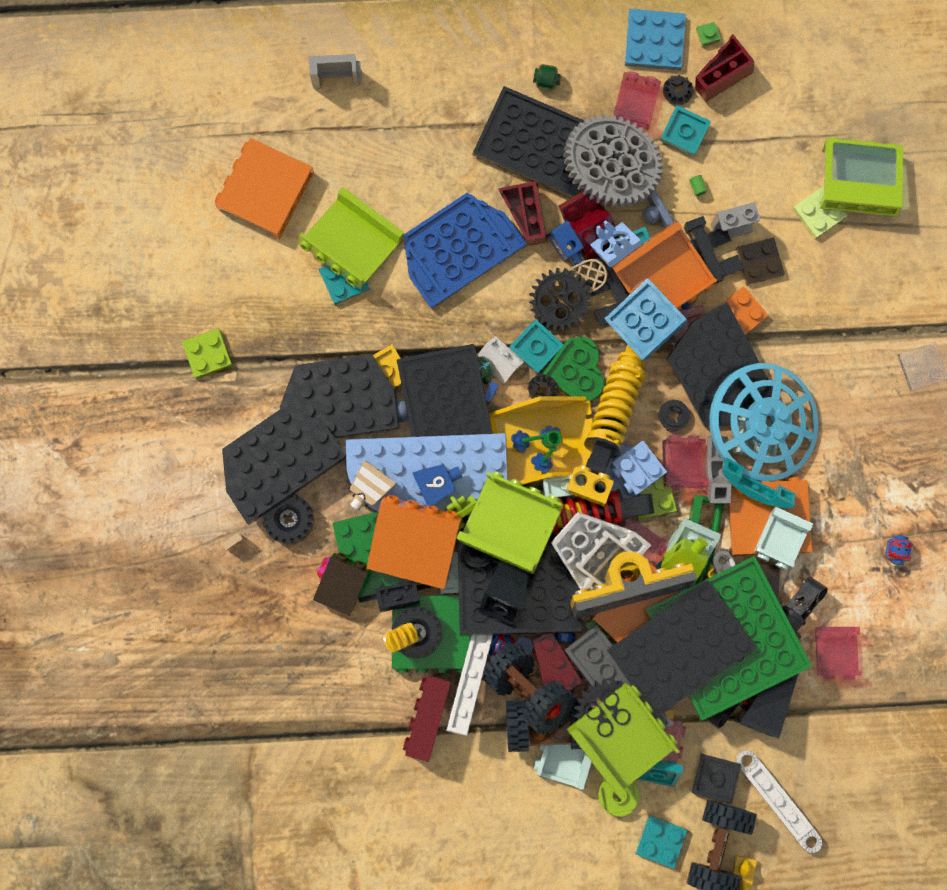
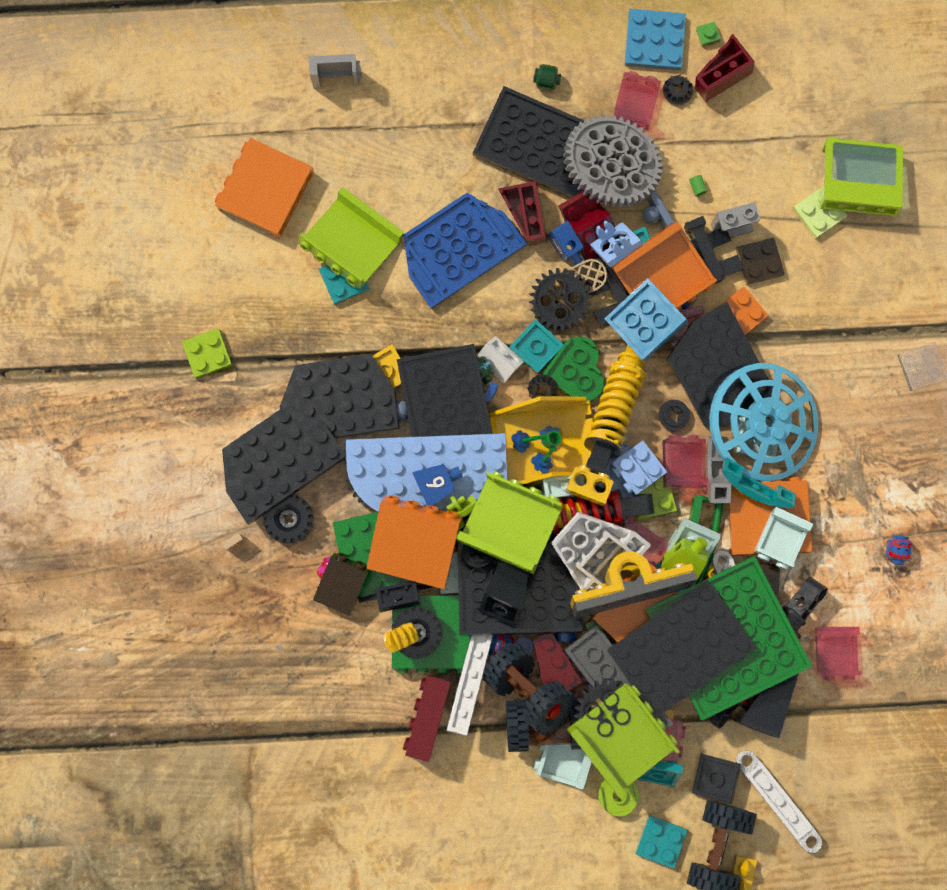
torso [349,460,396,511] -> none
teal plate [660,105,711,156] -> none

